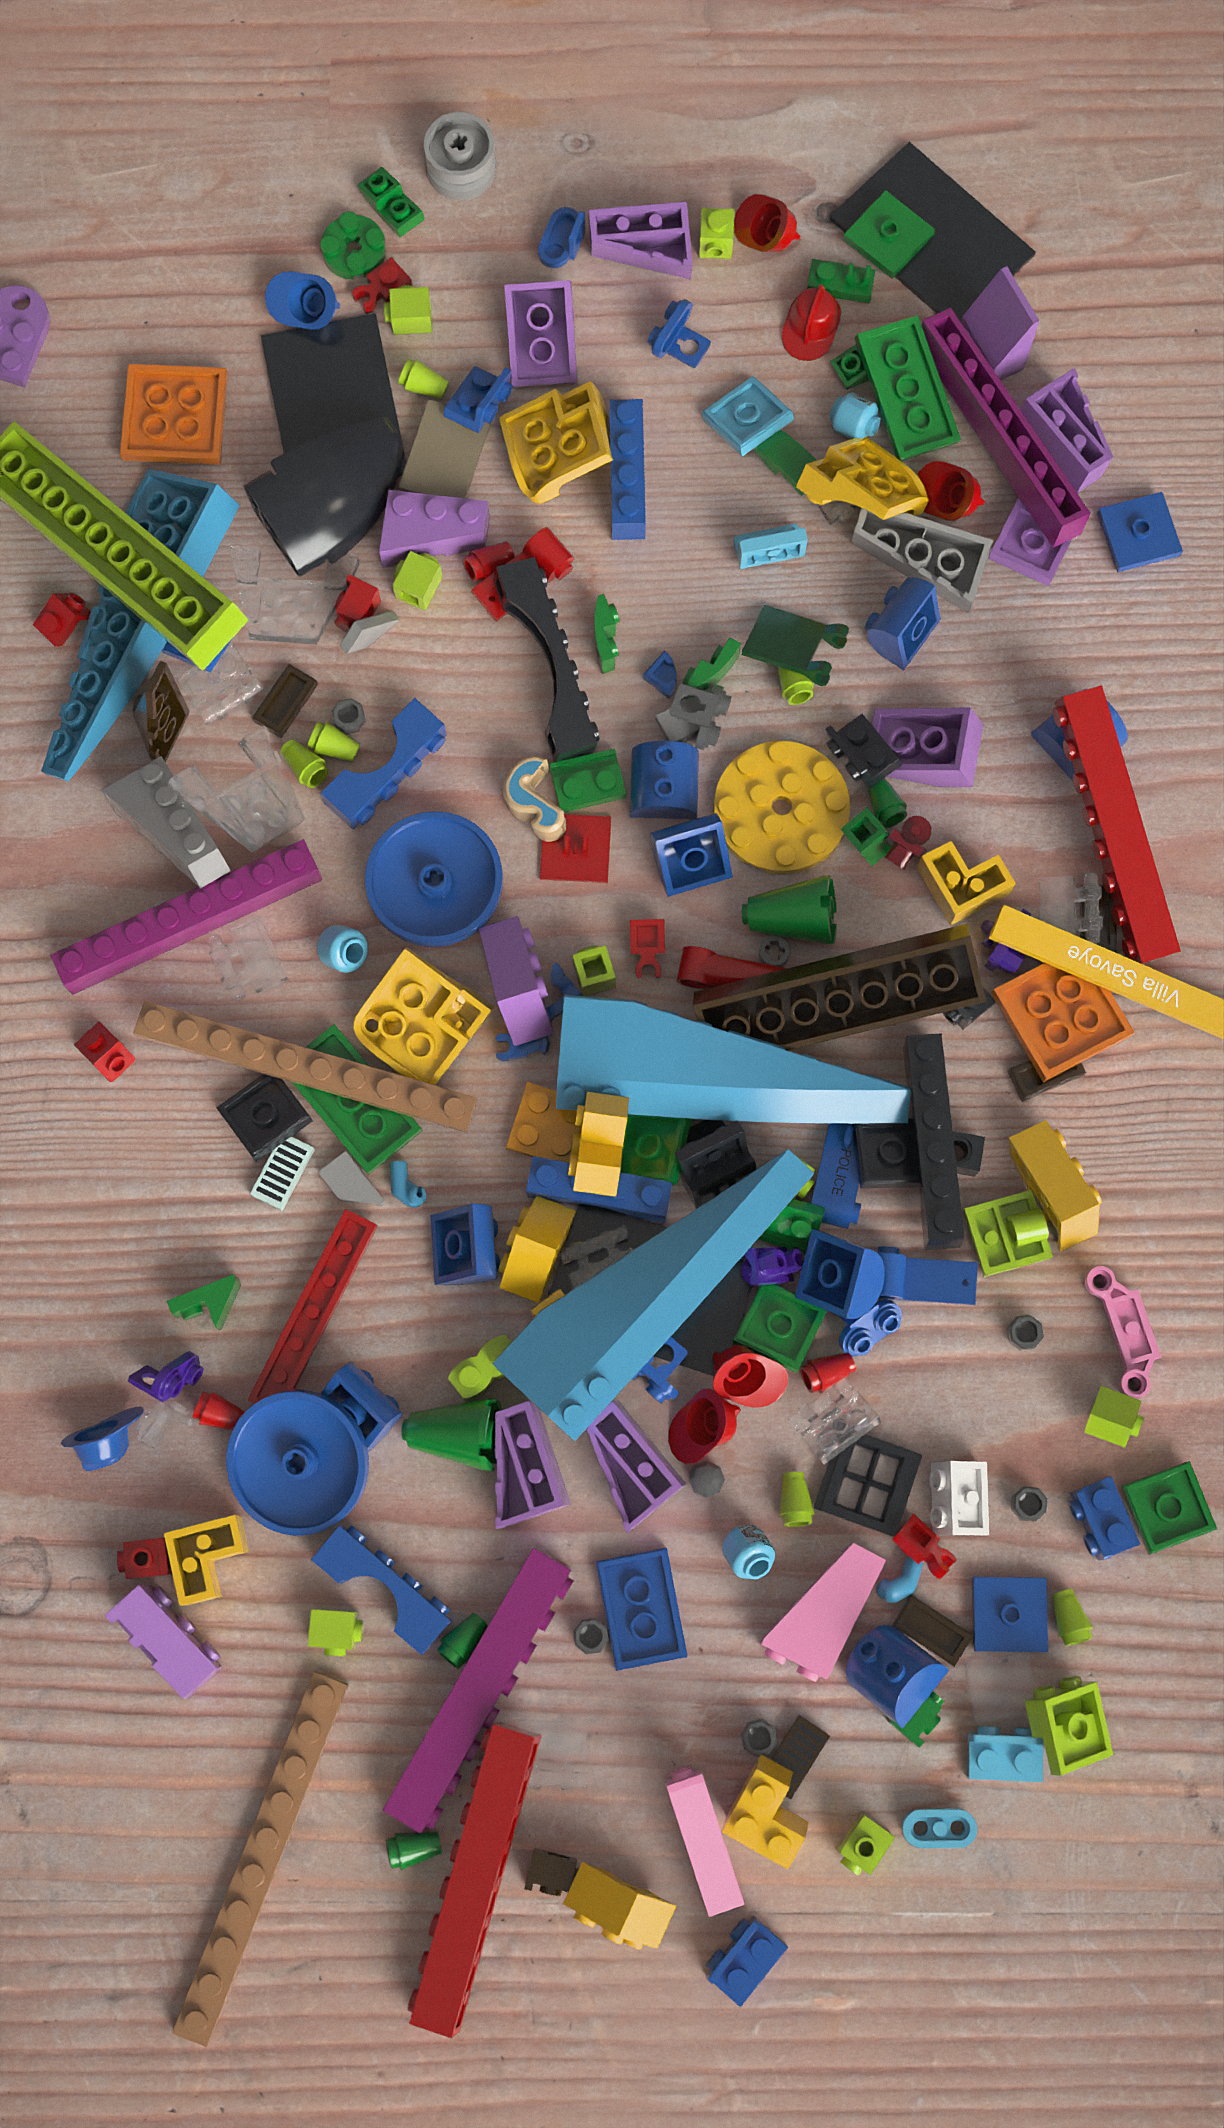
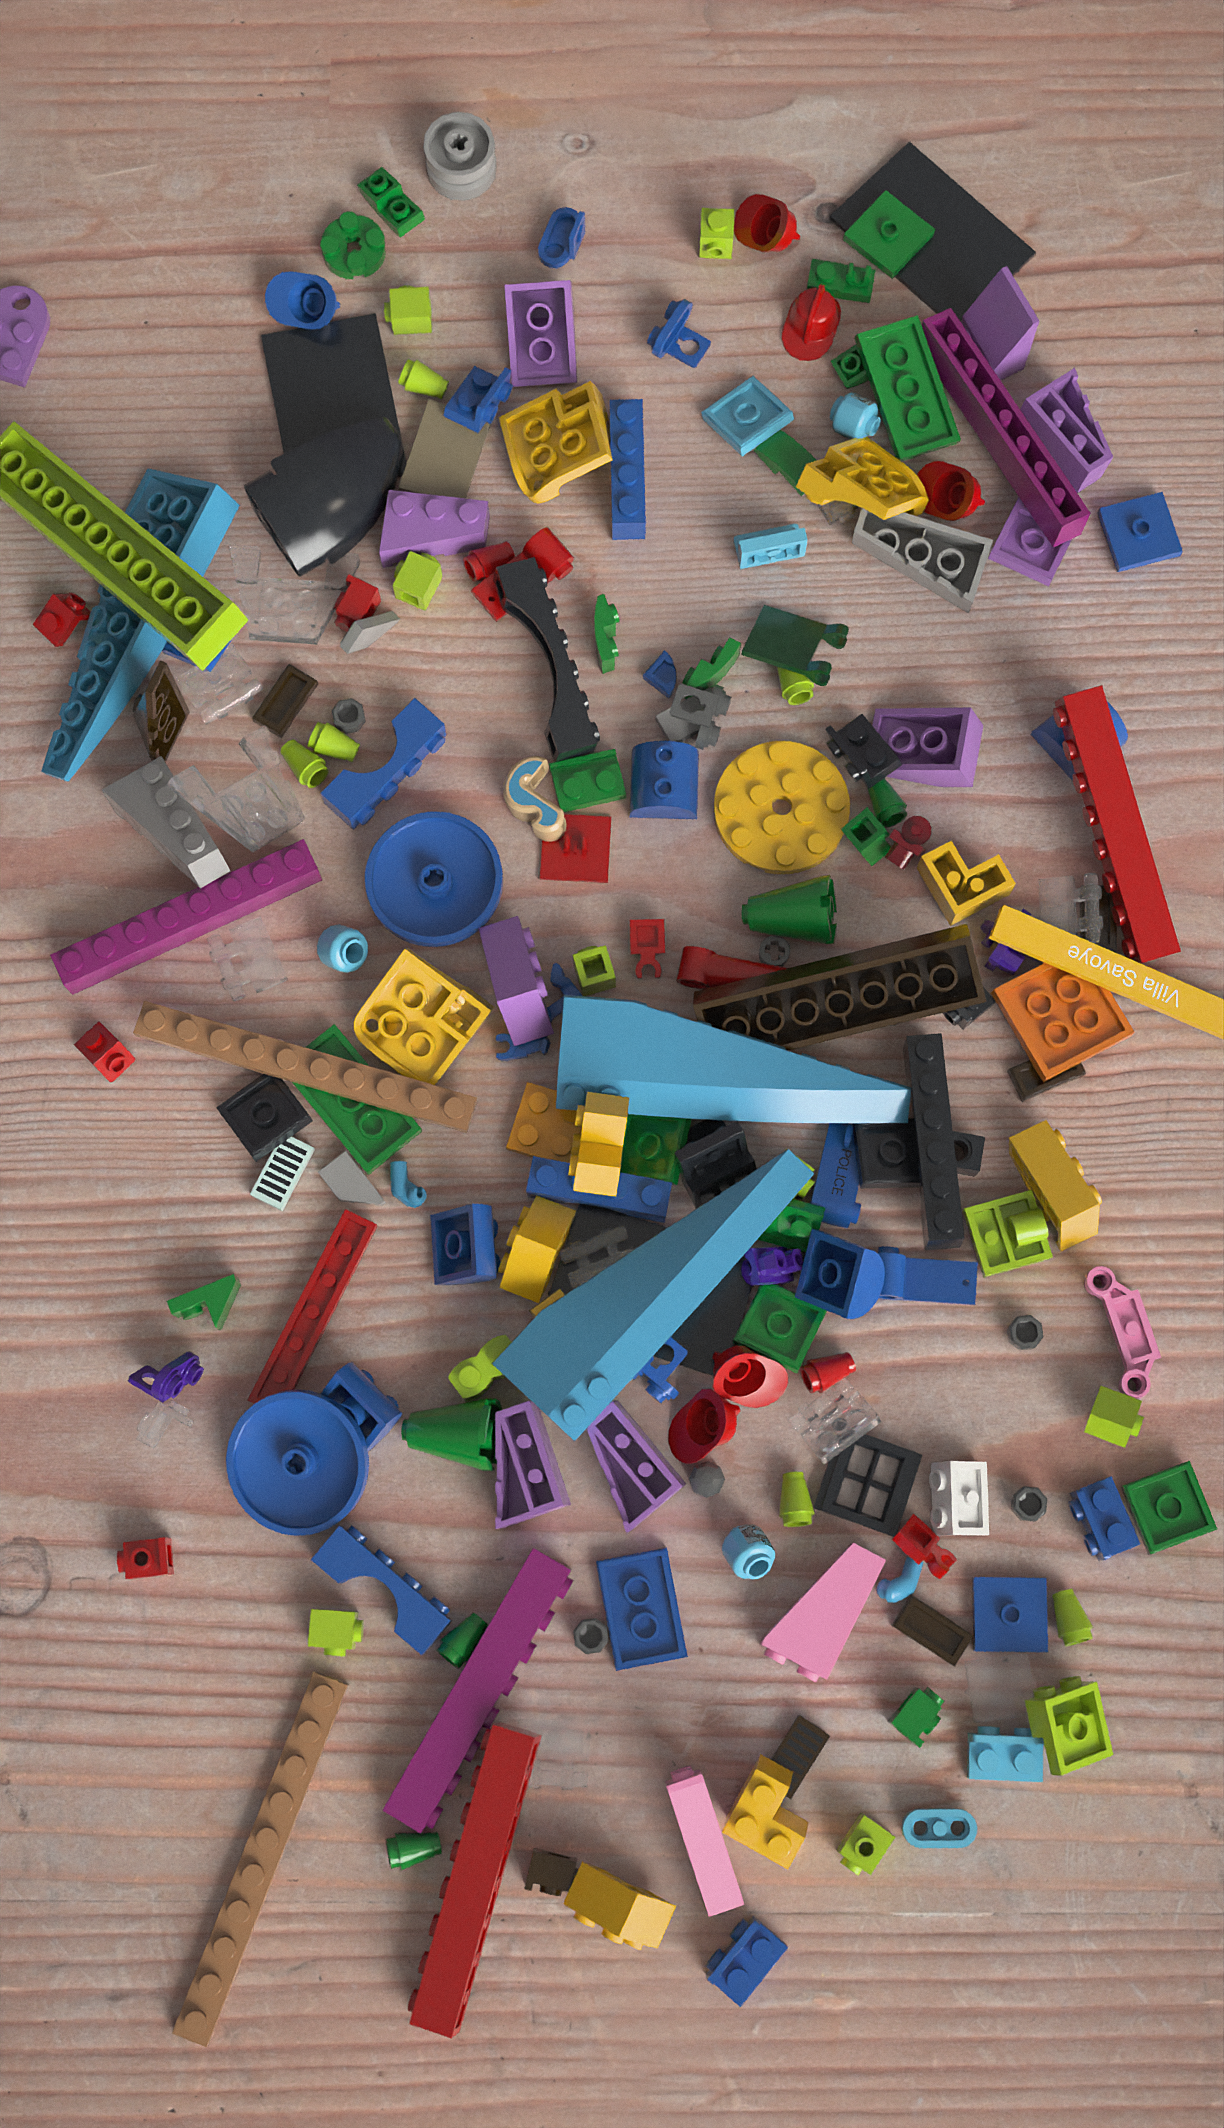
blue piece [61,1406,144,1471] -> none
medium lavender wedge [104,1585,222,1699] -> none
orange plate [120,364,228,465] -> none
yellow brick [164,1515,249,1606] -> none
red cone [192,1391,246,1431] -> none
red plate [352,257,413,314] -> none
medium lavender wedge [589,201,693,280] -> none
blue brick [650,813,733,897] -> none
dark grey tile [741,1719,777,1757] -> none
blue bracket [836,1299,902,1356] -> none
blue brick [846,1625,949,1729] -> none
blue brick [865,577,941,671] -> none

